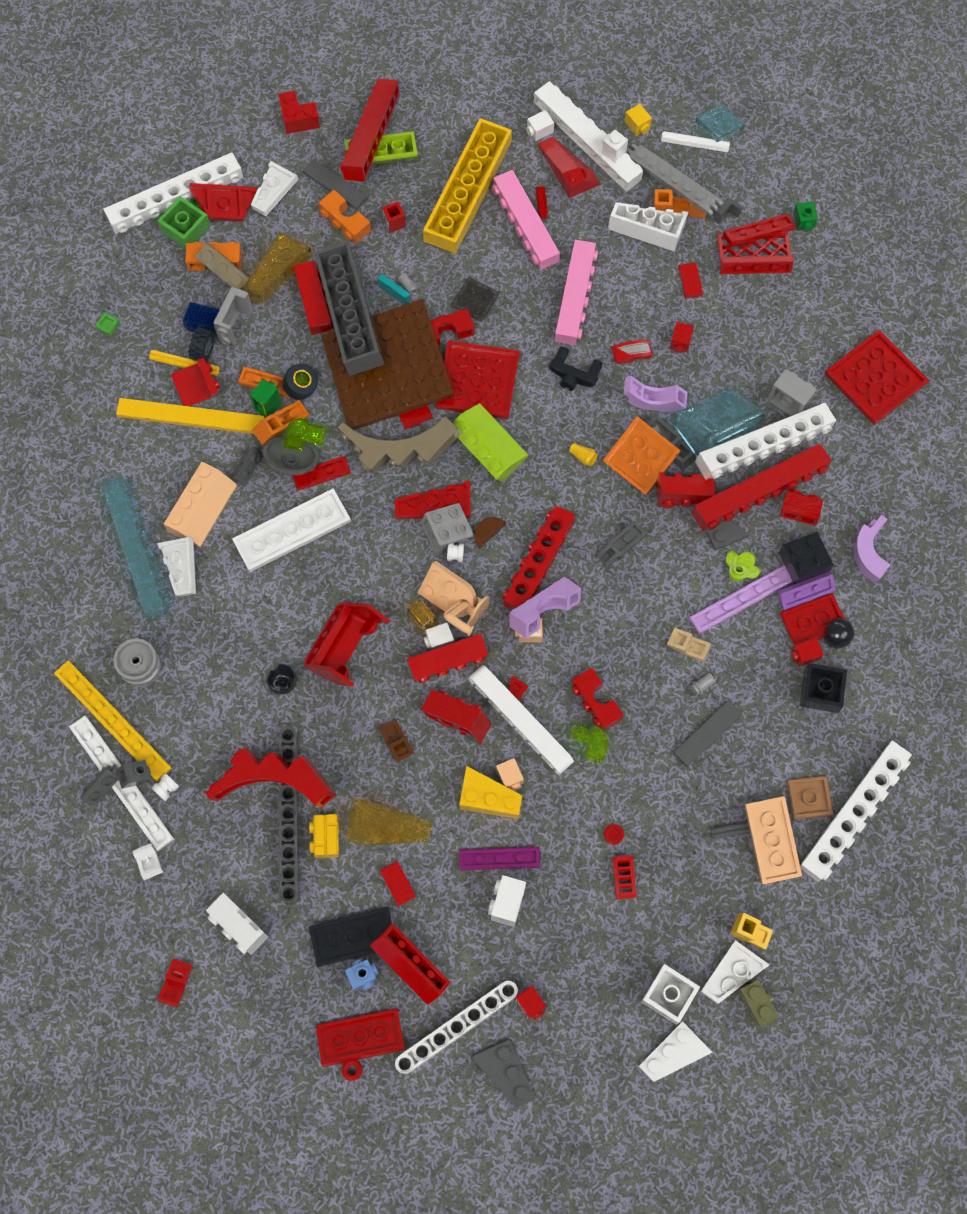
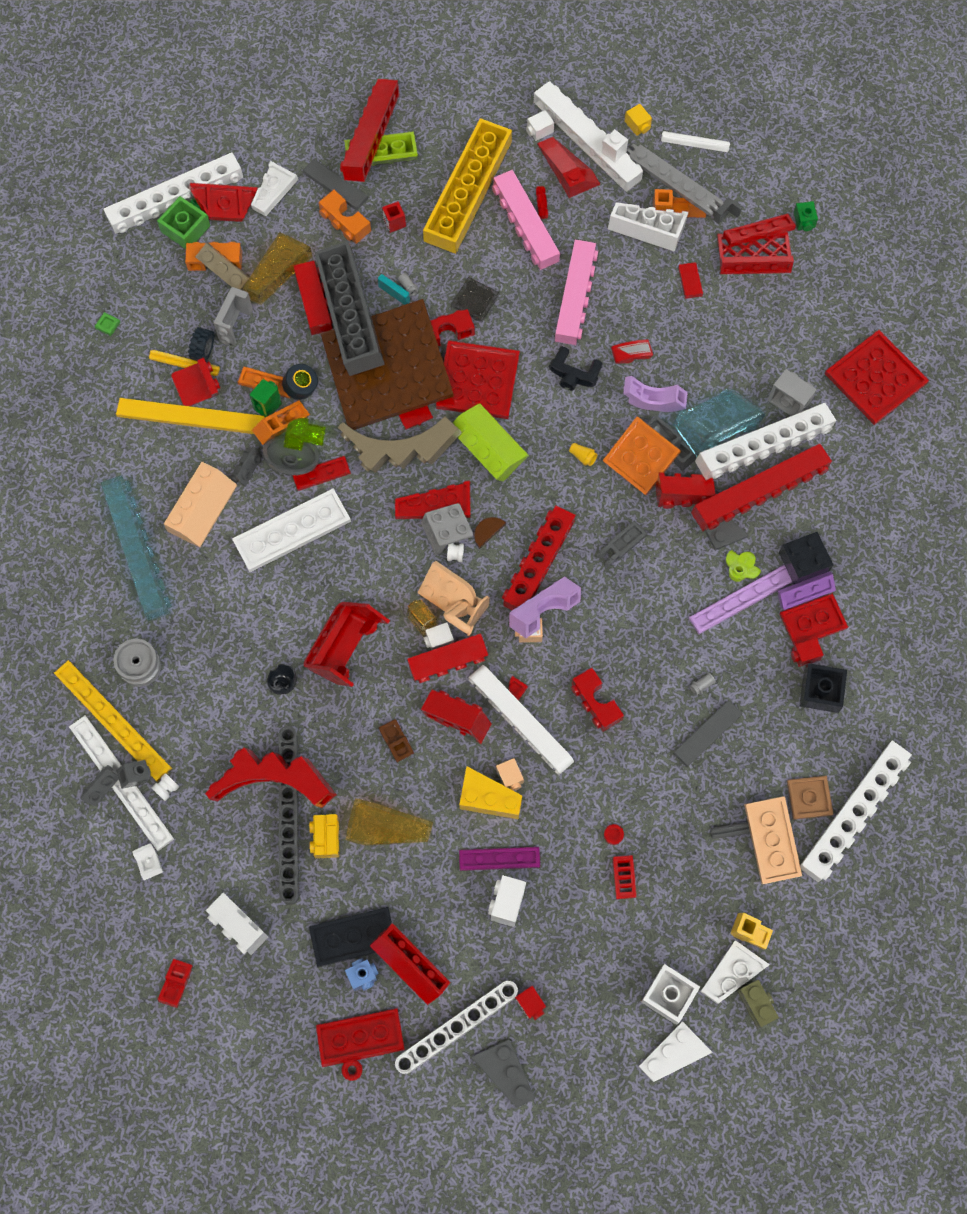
white wing [157,537,196,597] -> none
clear blue brick [182,302,220,336] -> none
red brick [278,91,320,134] -> none
red tile [380,861,416,907] -> none
clear neon green brick [570,725,608,764] -> none
tan slope [667,628,711,663] -> none
red brick [670,322,694,353] -> none
clear light blue tile [695,104,745,142] -> none
red brick [779,490,824,526] -> none
black hair [824,618,854,649] -> none
lavender arch [853,515,890,585] -> none

